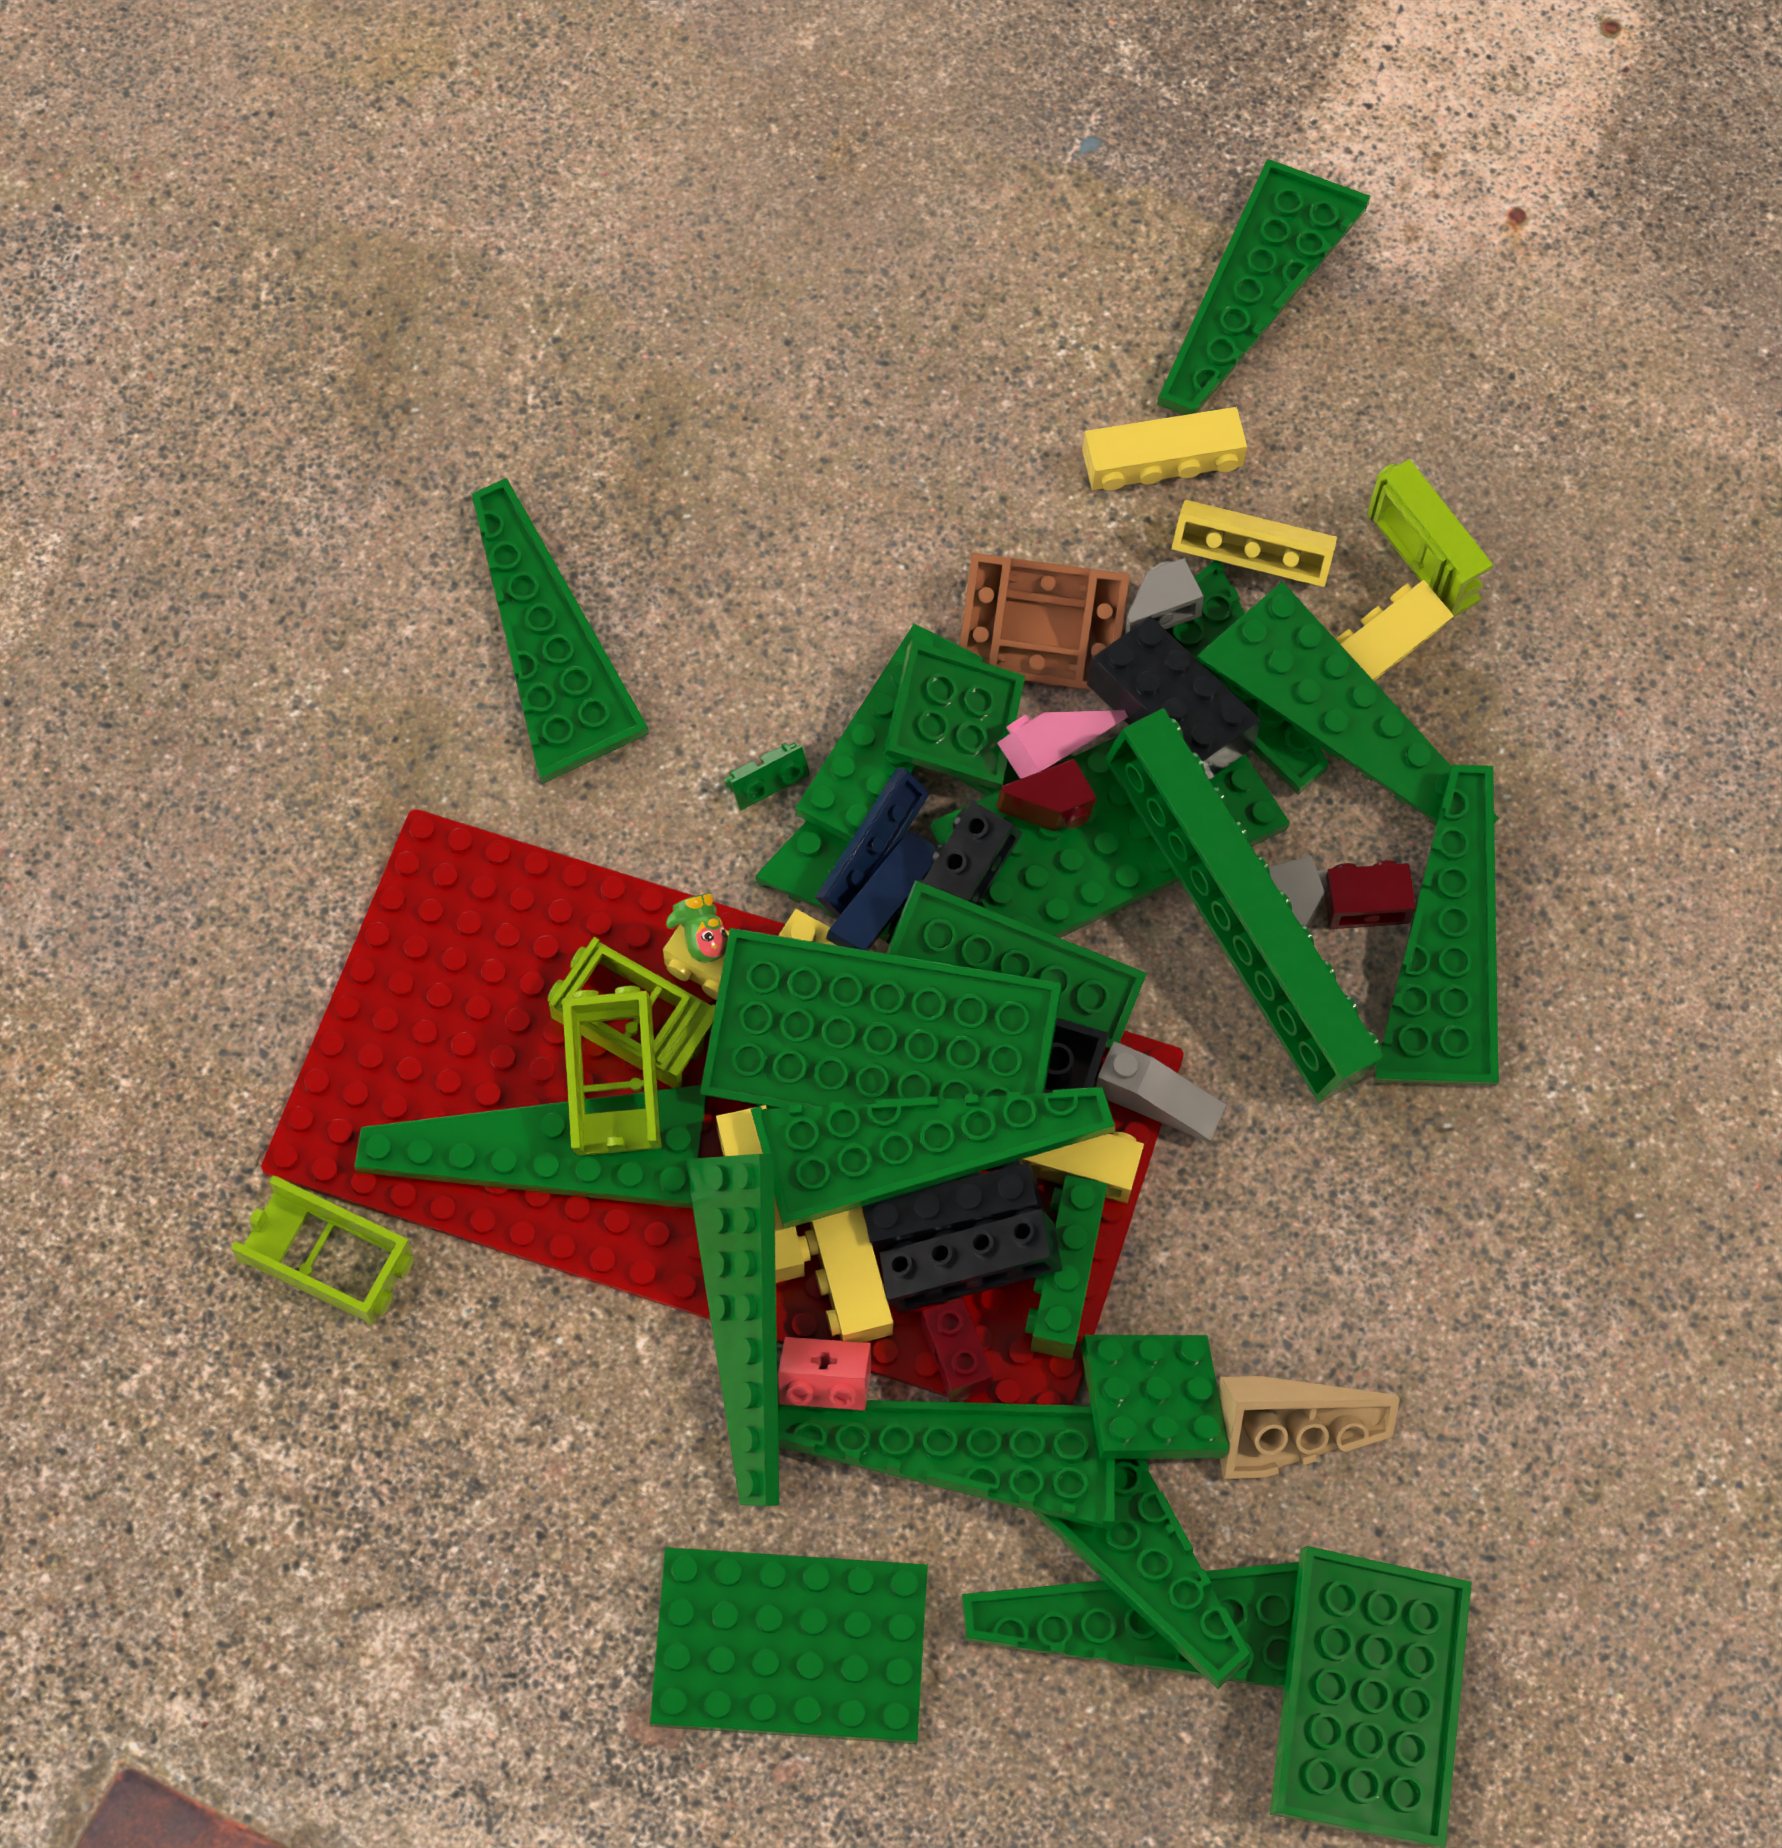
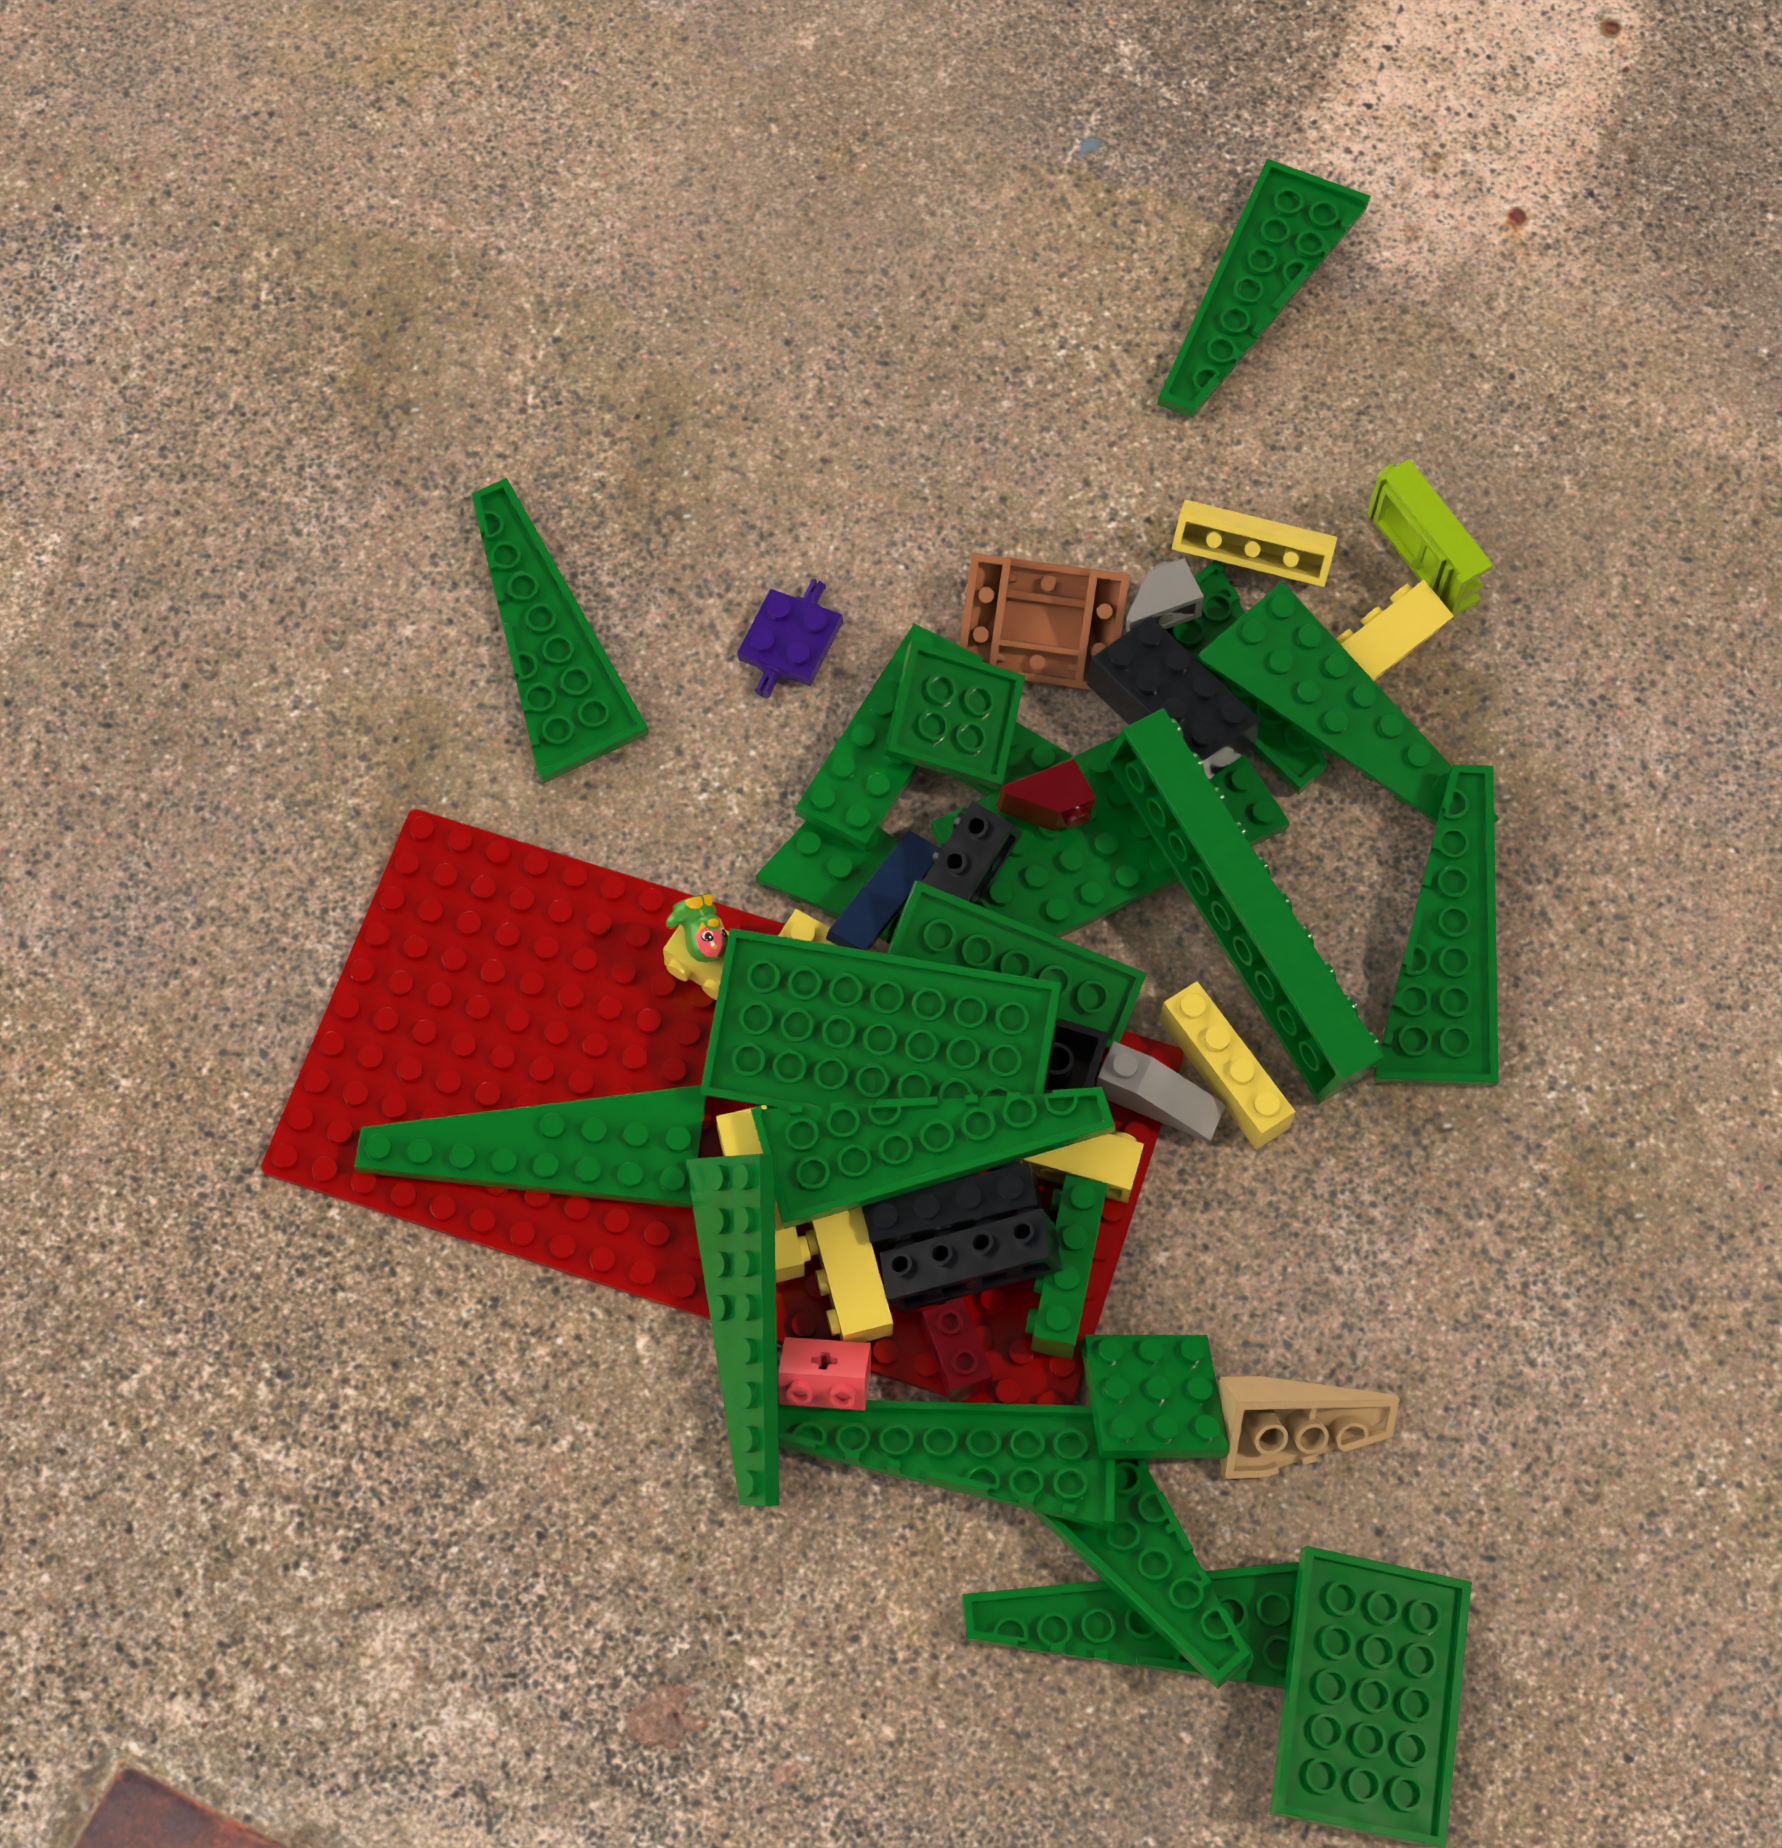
lime door [231,1175,414,1326] -> none
lime door [548,937,716,1088] -> none
lime door [562,986,662,1156] -> none
green plate [650,1547,928,1744] -> none
green hinge [723,743,810,811] -> none
dark blue tile [815,768,930,919] -> none
bright pink slope [998,710,1129,779] -> none
light yellow brick [1082,407,1247,491] -> none
light grey slope [1269,856,1327,928] -> none
dark red brick [1324,860,1416,930] -> none
none -> dark purple plate [737,579,843,698]
none -> light yellow brick [1159,981,1296,1150]

